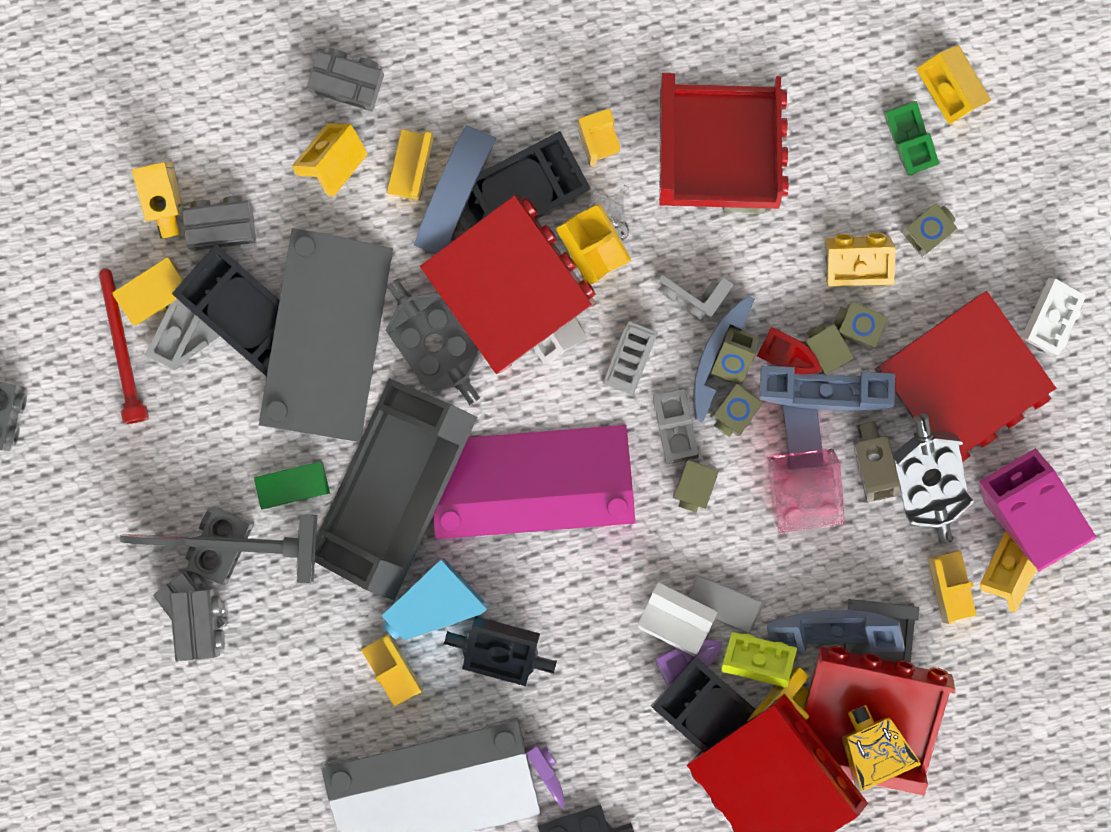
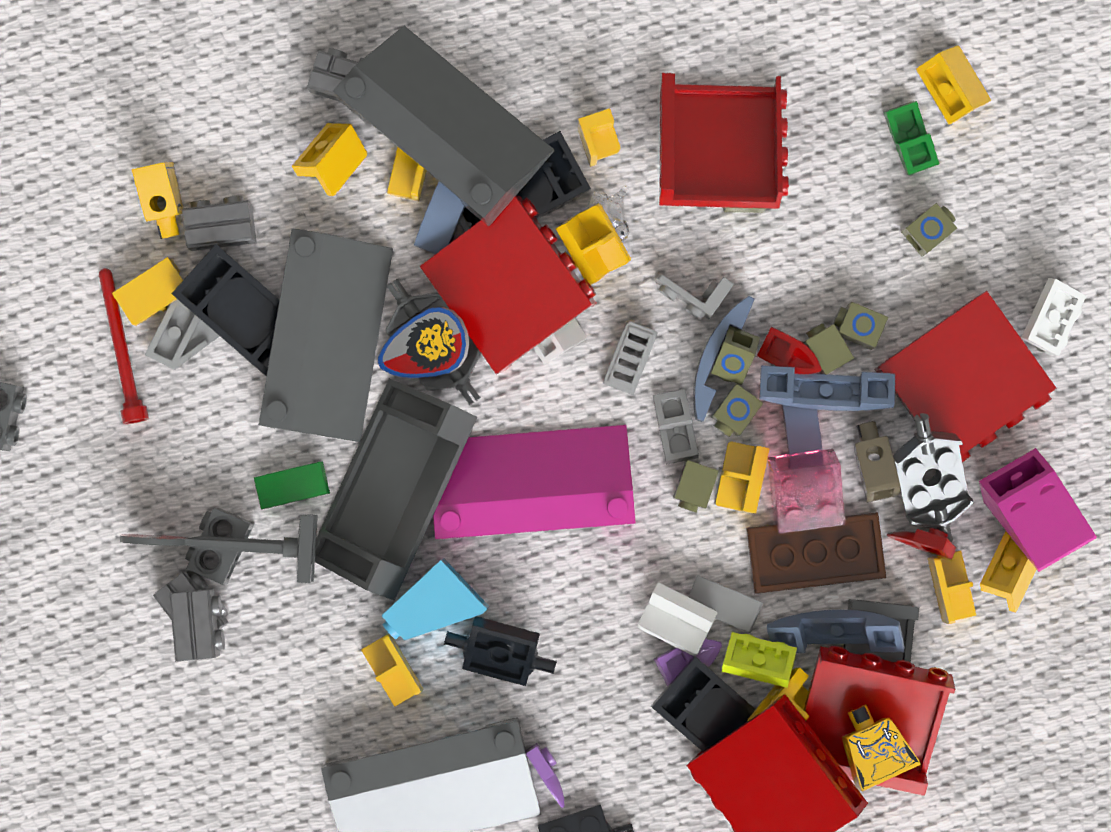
yellow bracket [825,233,895,287] -> none
none -> dark grey slope [333,25,554,226]
none -> shield [378,307,469,378]
none -> yellow panel [715,441,770,514]
none -> reddish brown tile [746,512,886,594]
none -> red plate [887,528,956,560]

